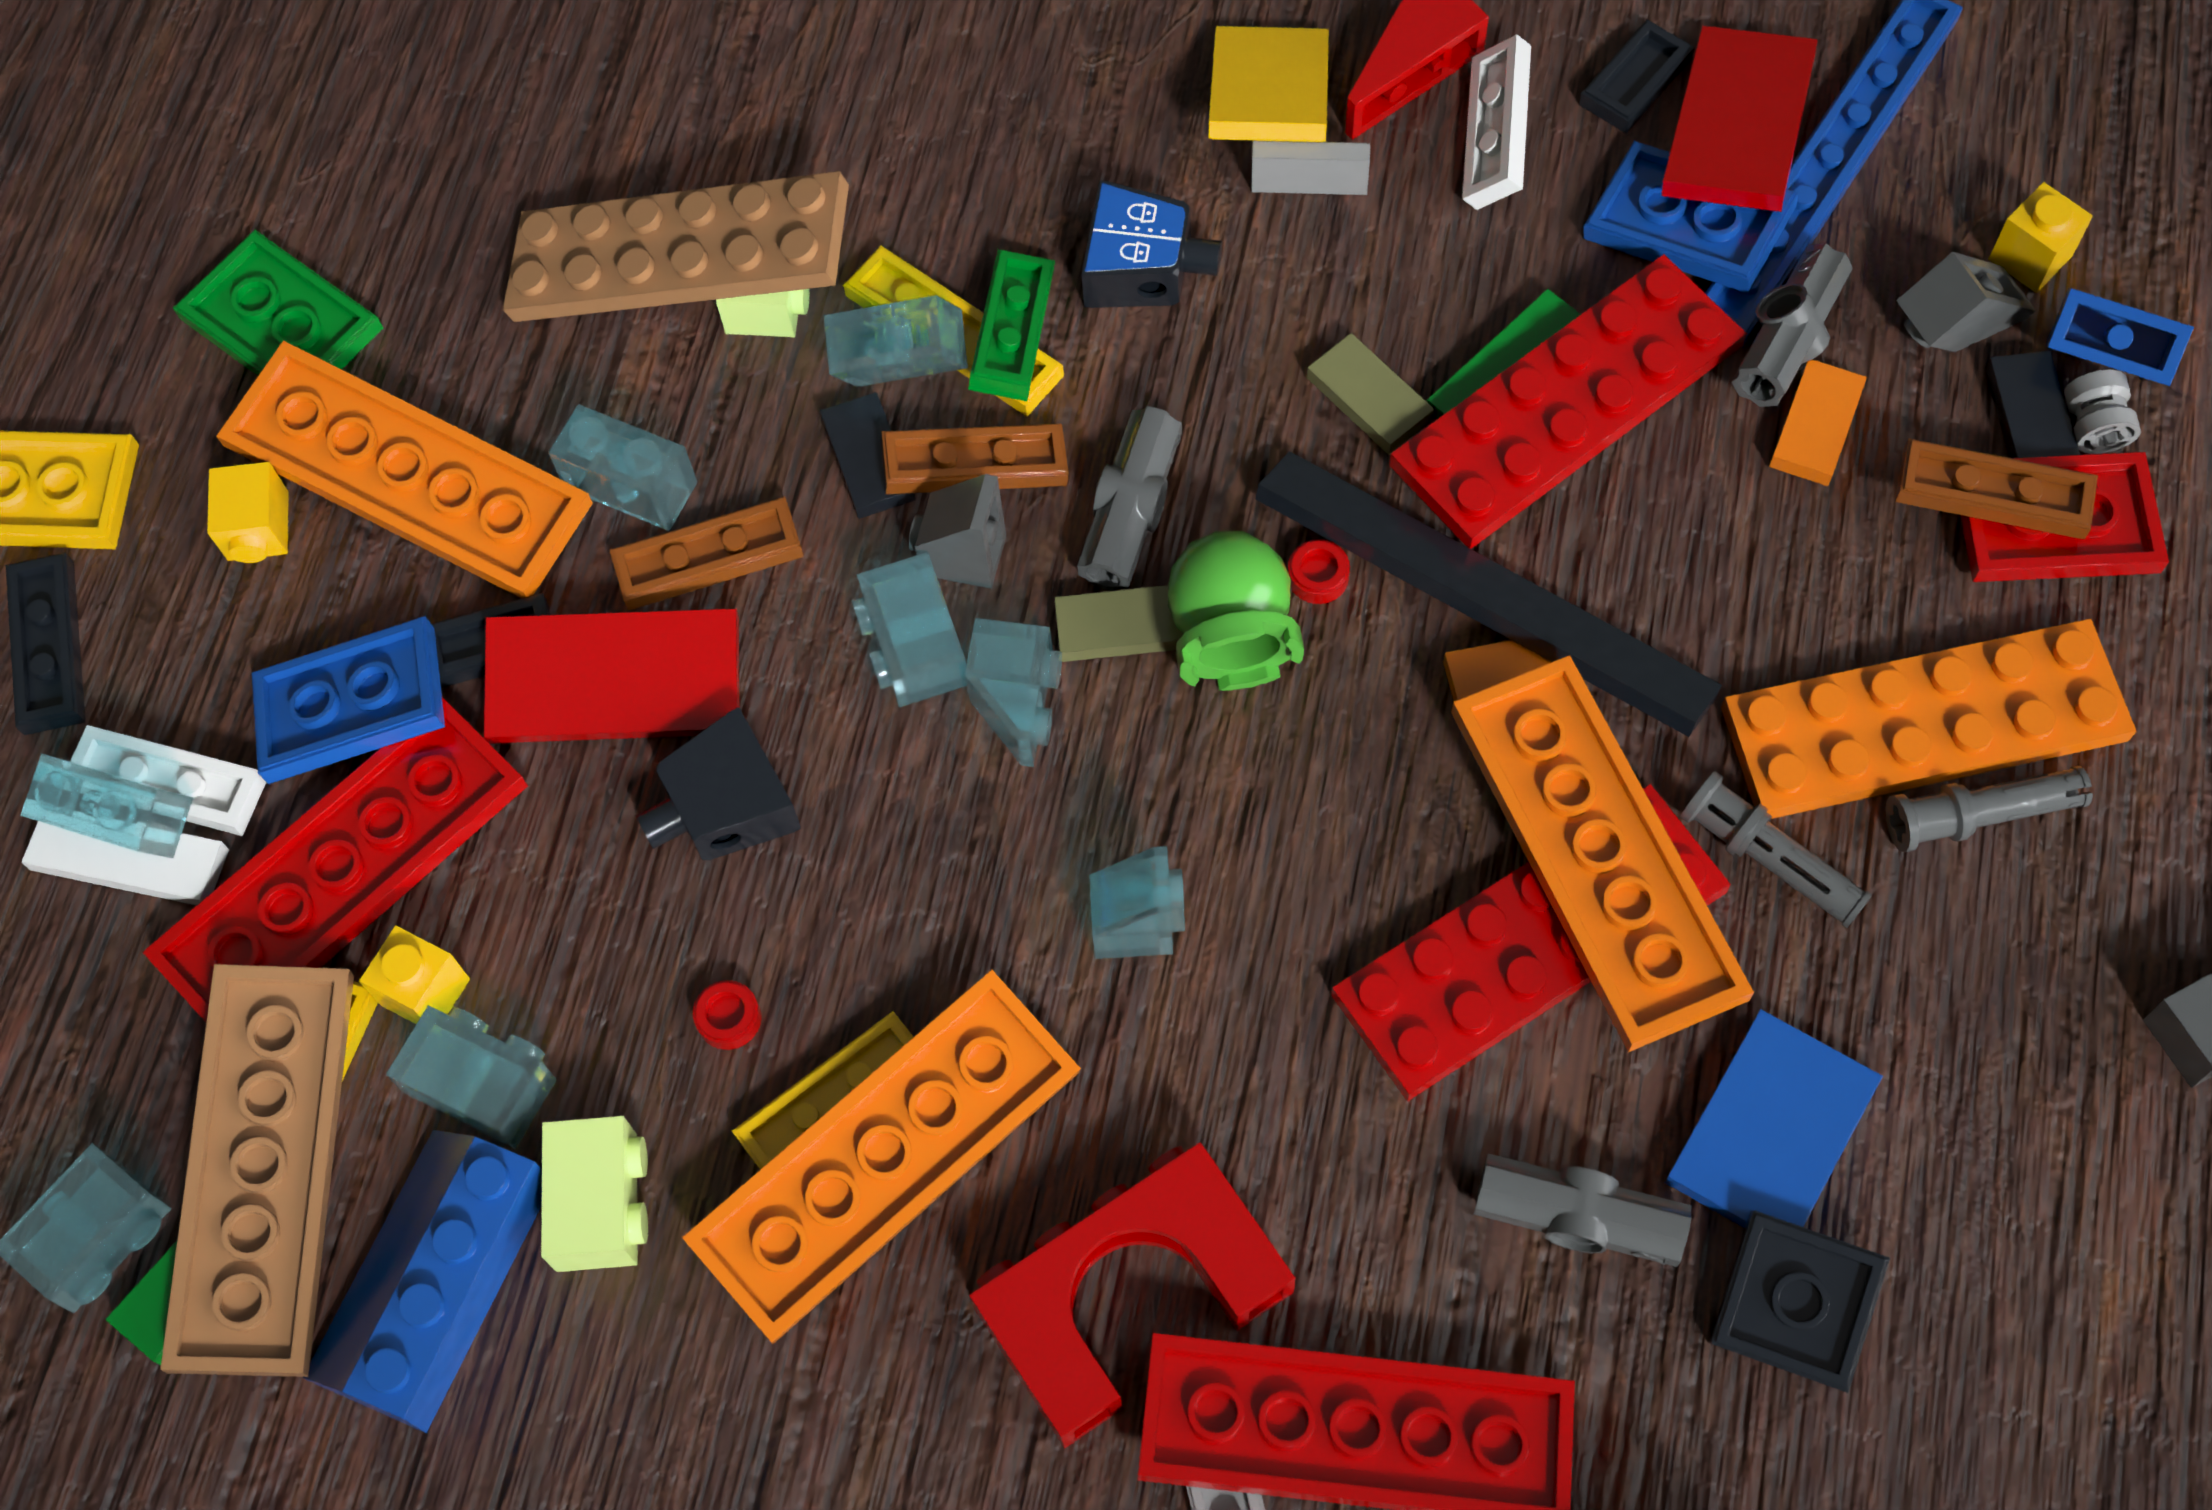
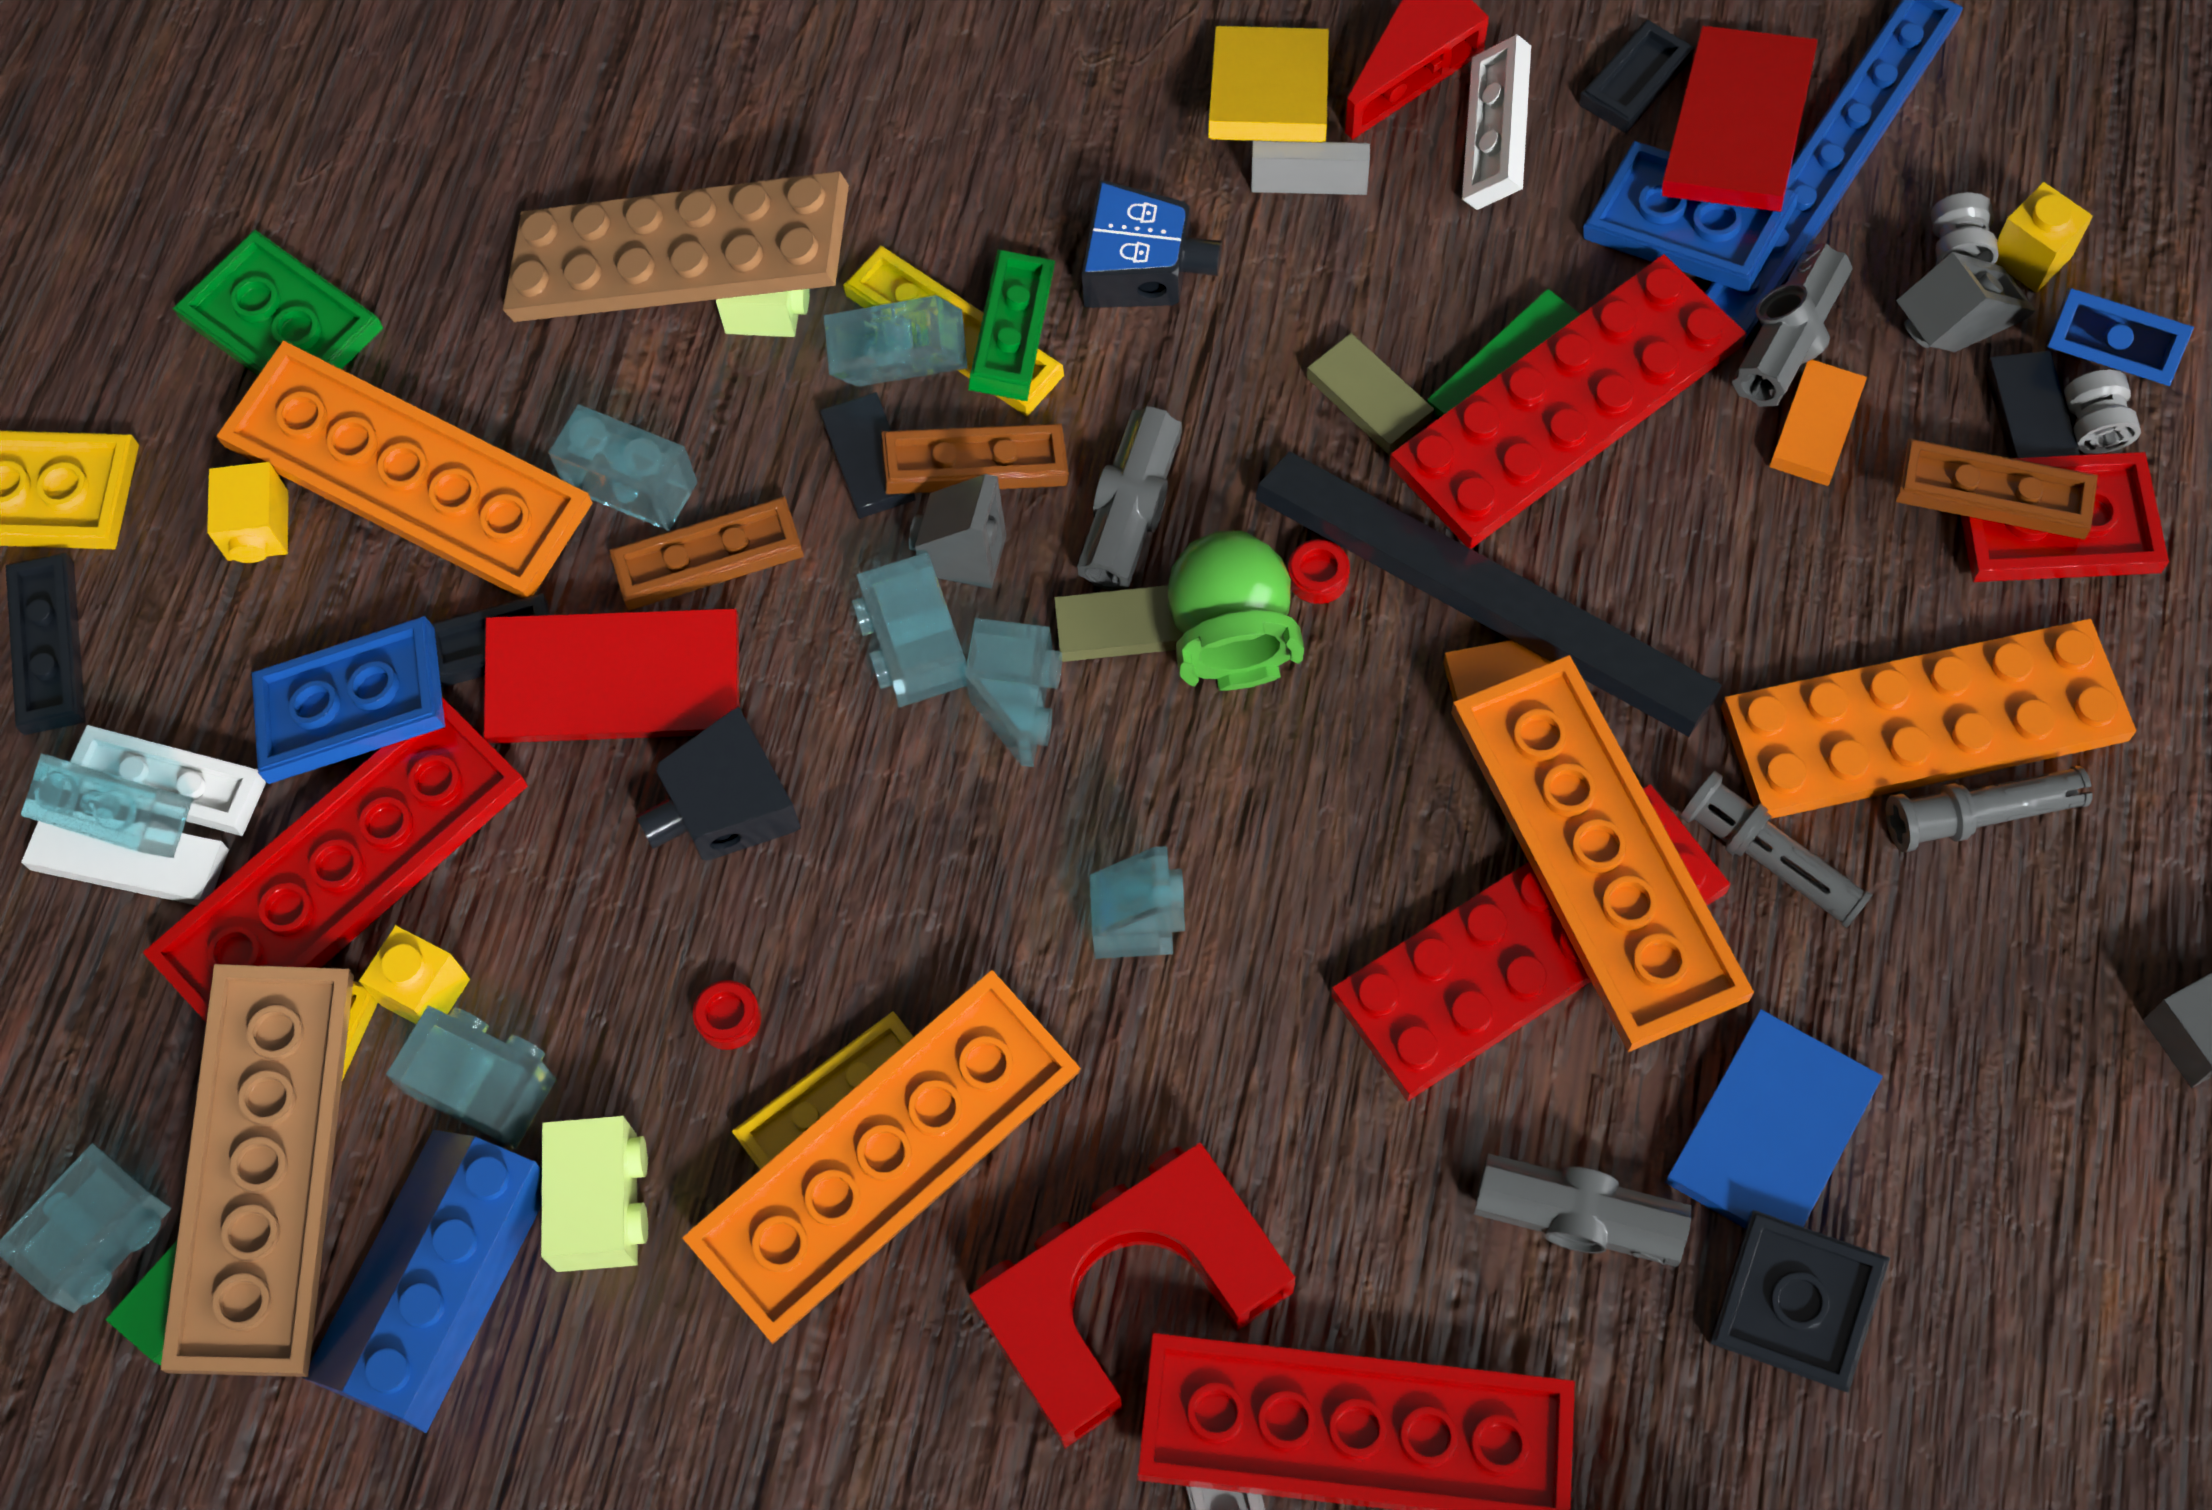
none -> light grey wheel [1931,192,1999,265]

